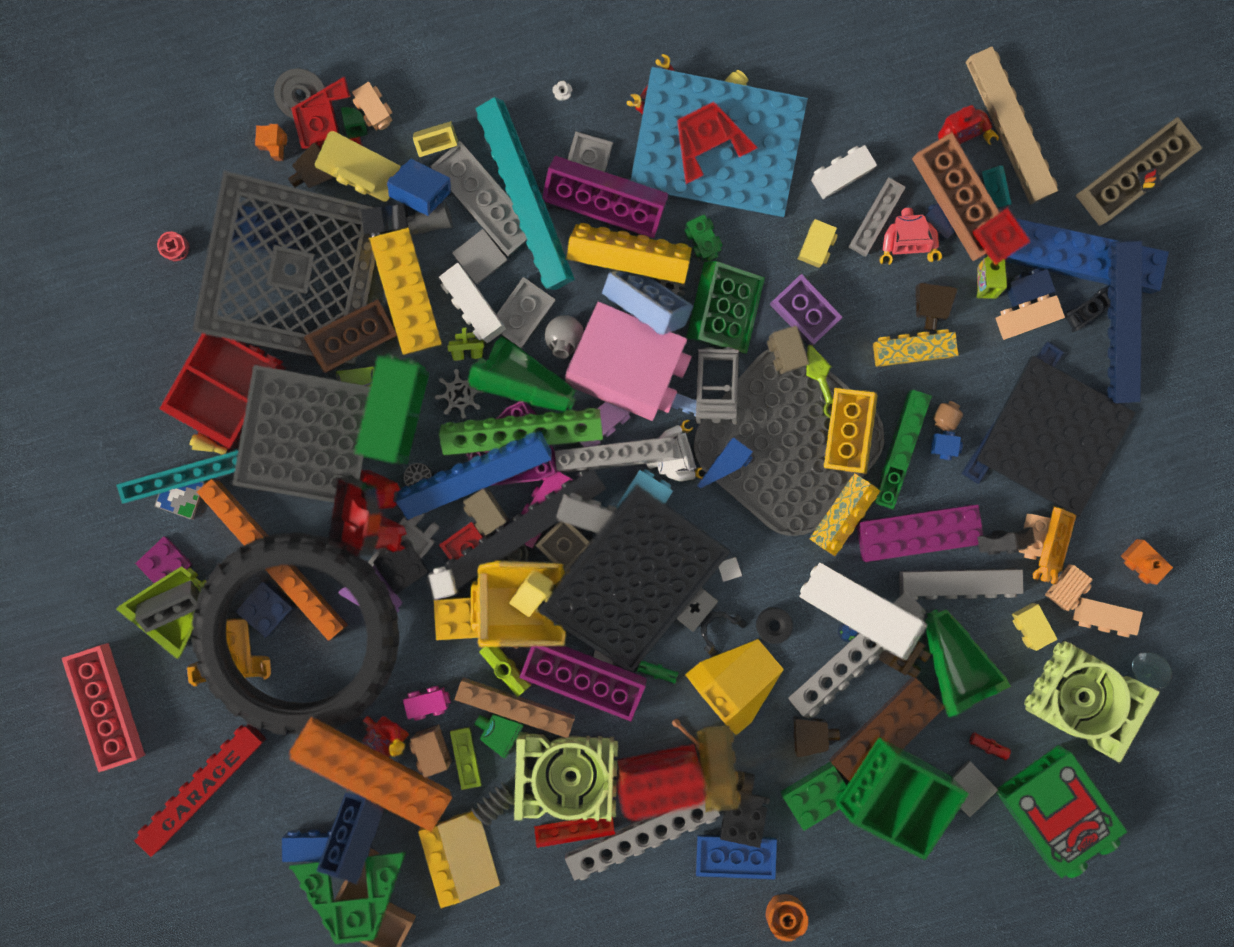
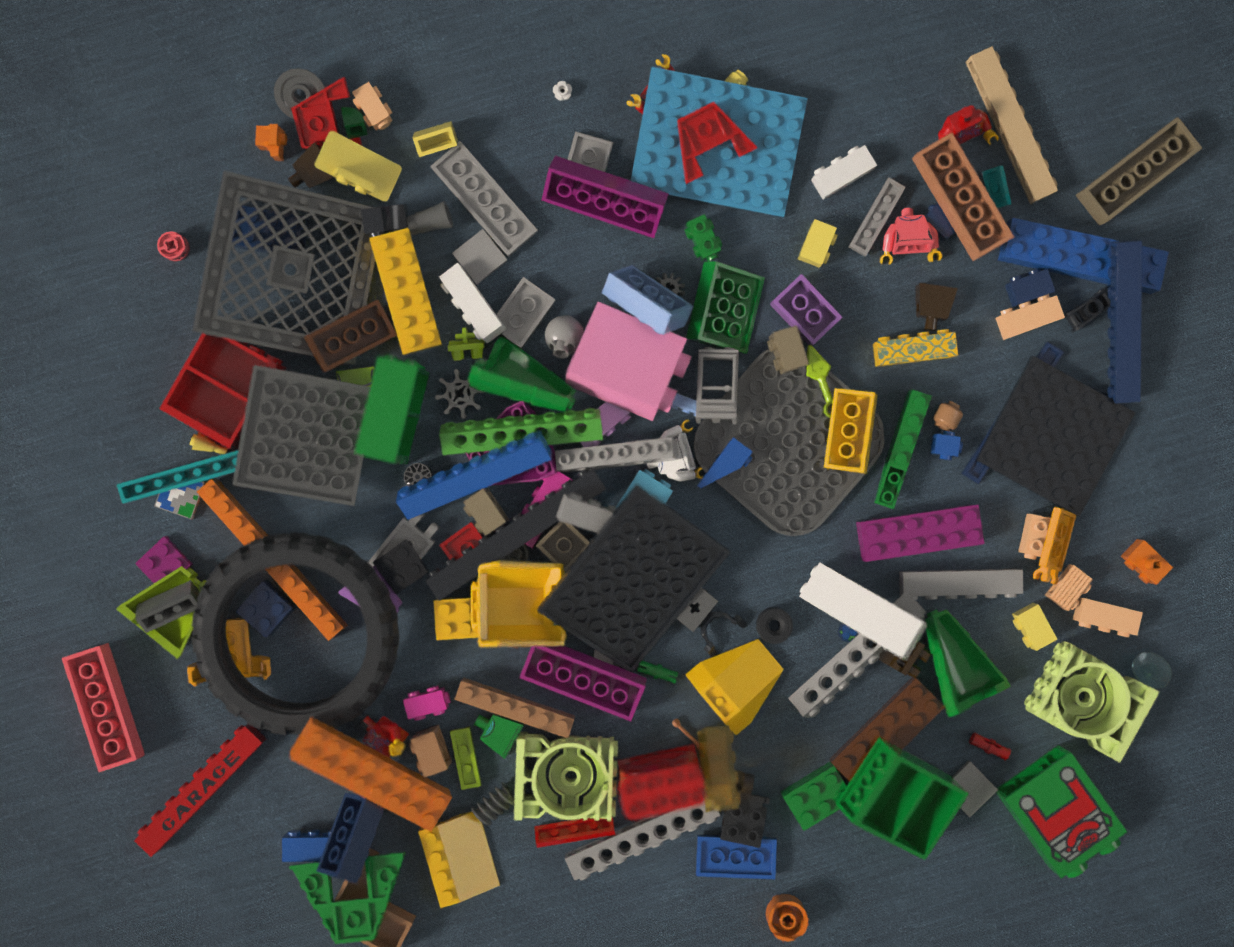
red piece [329,470,407,556] -> none
blue brick [387,159,451,216] -> none
white brick [429,567,457,599] -> none
teal brick [475,97,575,290] -> none
lime piece [479,647,531,697] -> none
light yellow brick [509,569,554,617] -> none
yellow brick [566,223,692,284] -> none
white sticker [719,557,742,582] -> none
dark brown torso [793,716,840,757] -> none
yellow brick [809,473,880,556] -> none
red tile [972,208,1030,265] -> none
lime torso [977,253,1007,299] -> none
black brick [977,527,1035,555] -> none
black sticker [1137,167,1162,192] -> none

